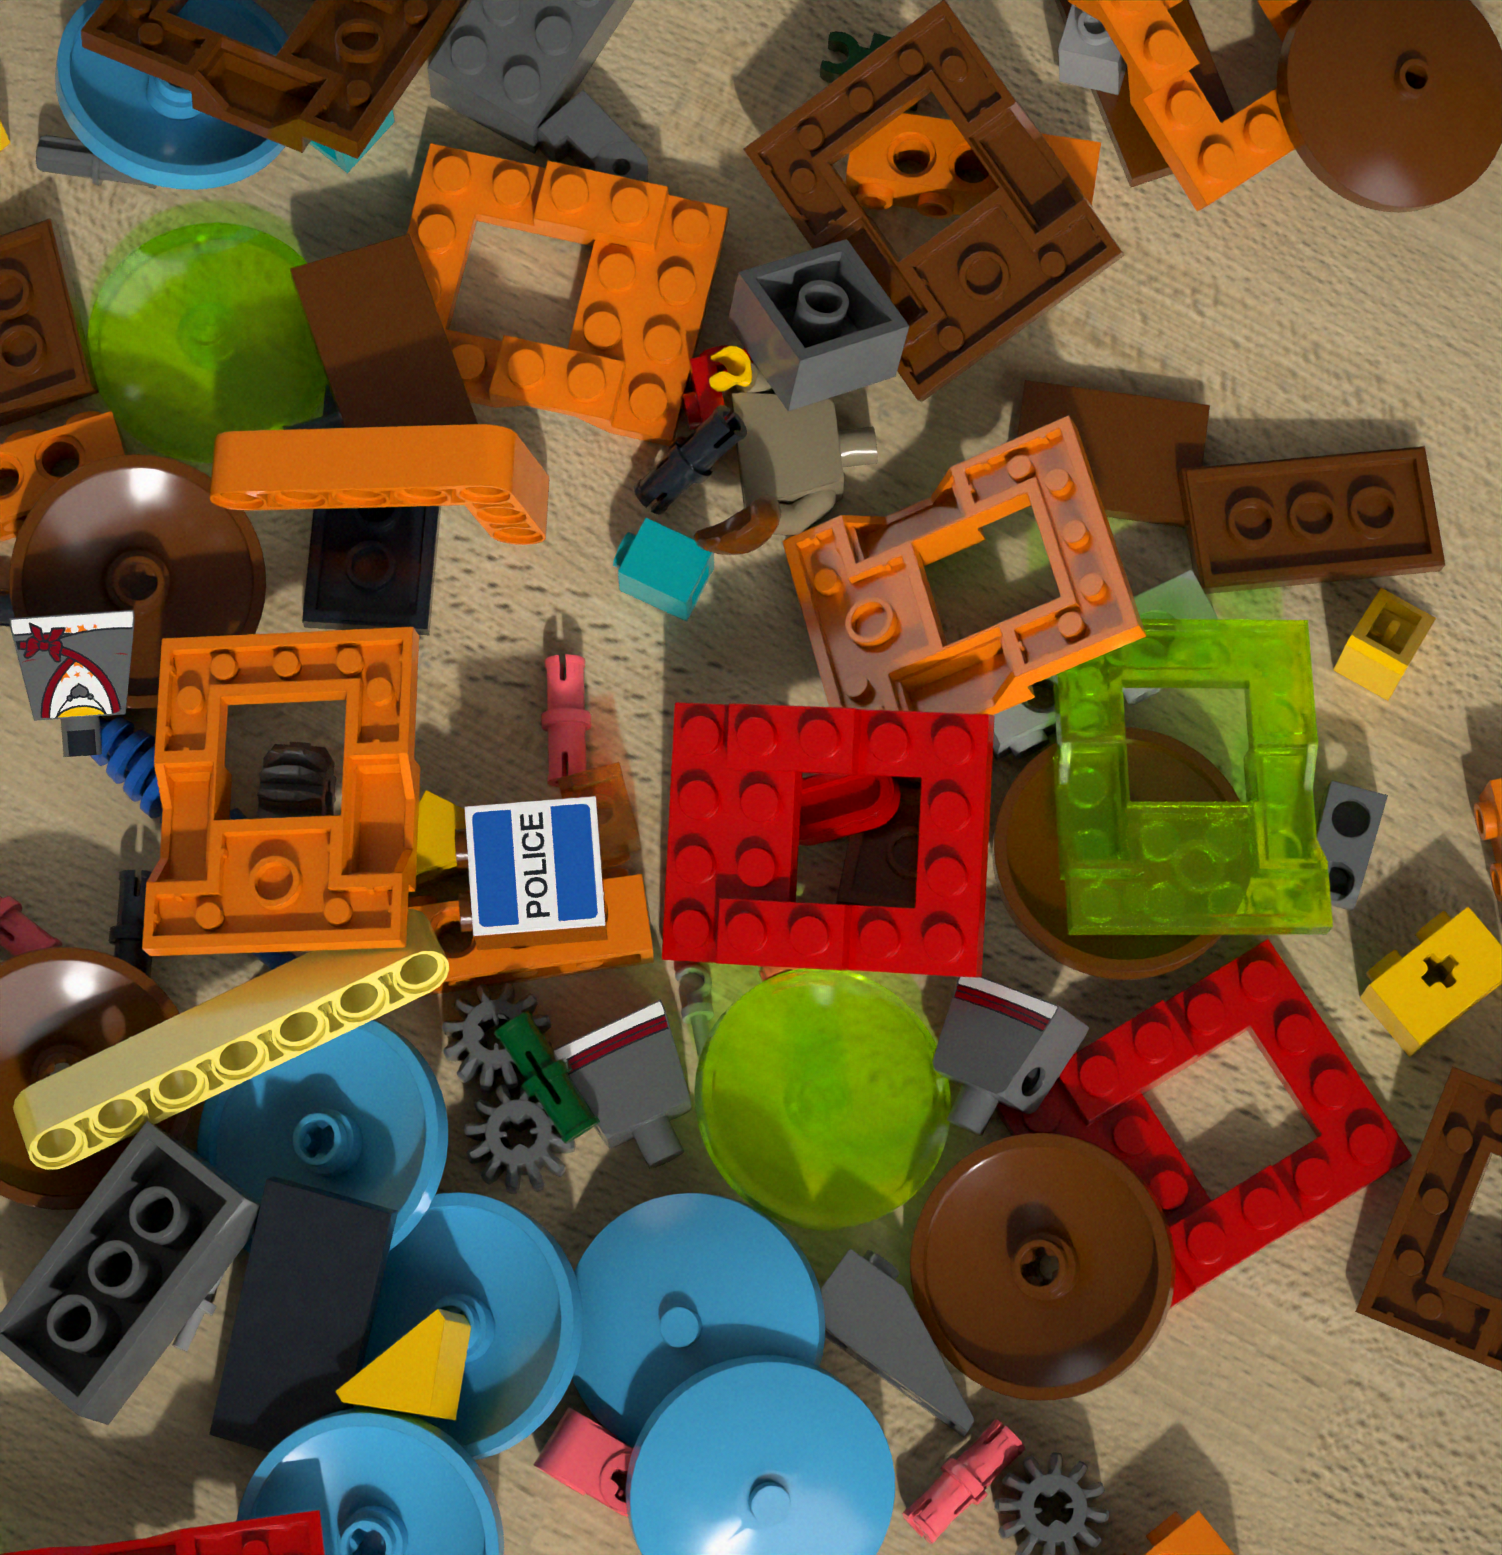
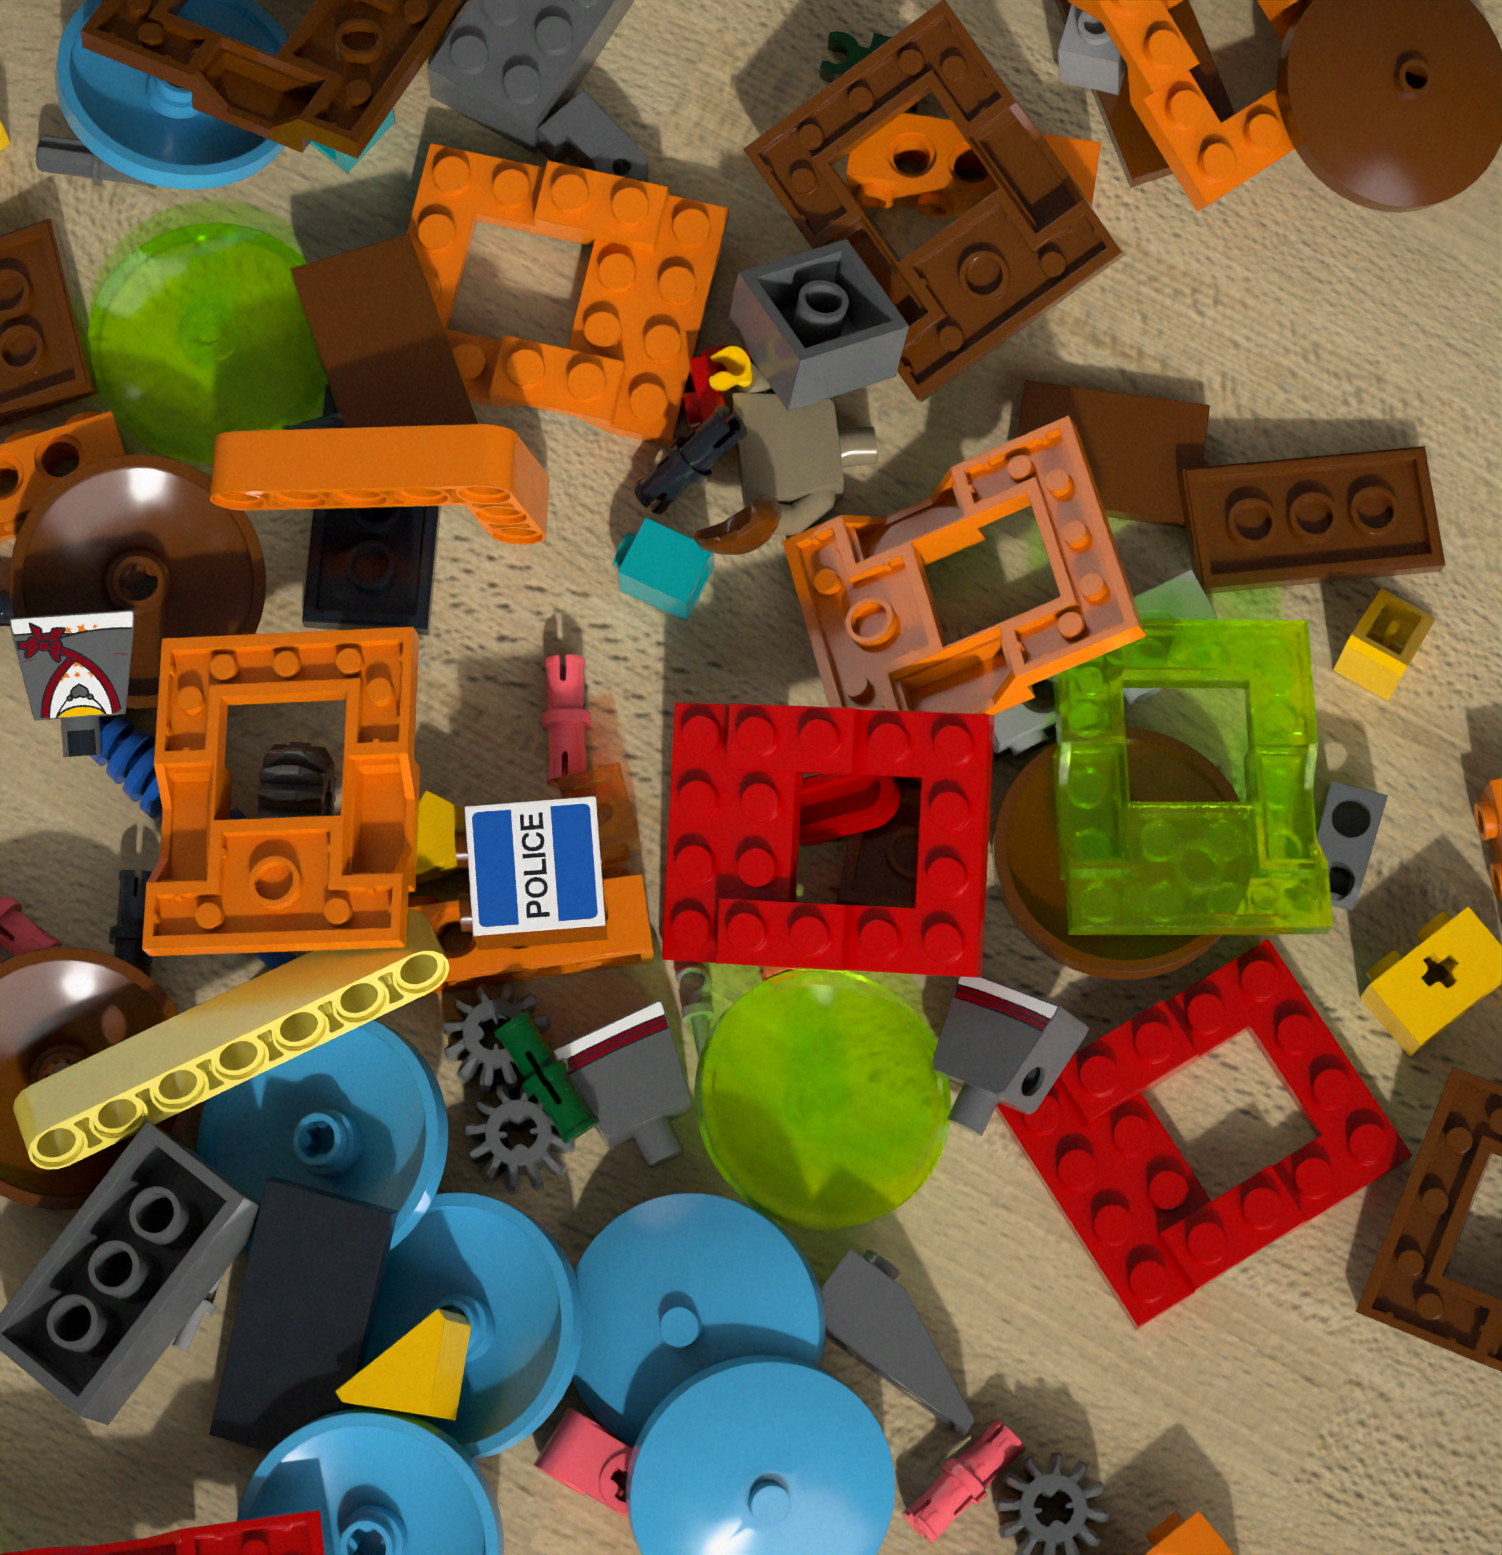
reddish brown dish [910,1133,1176,1401] -> none

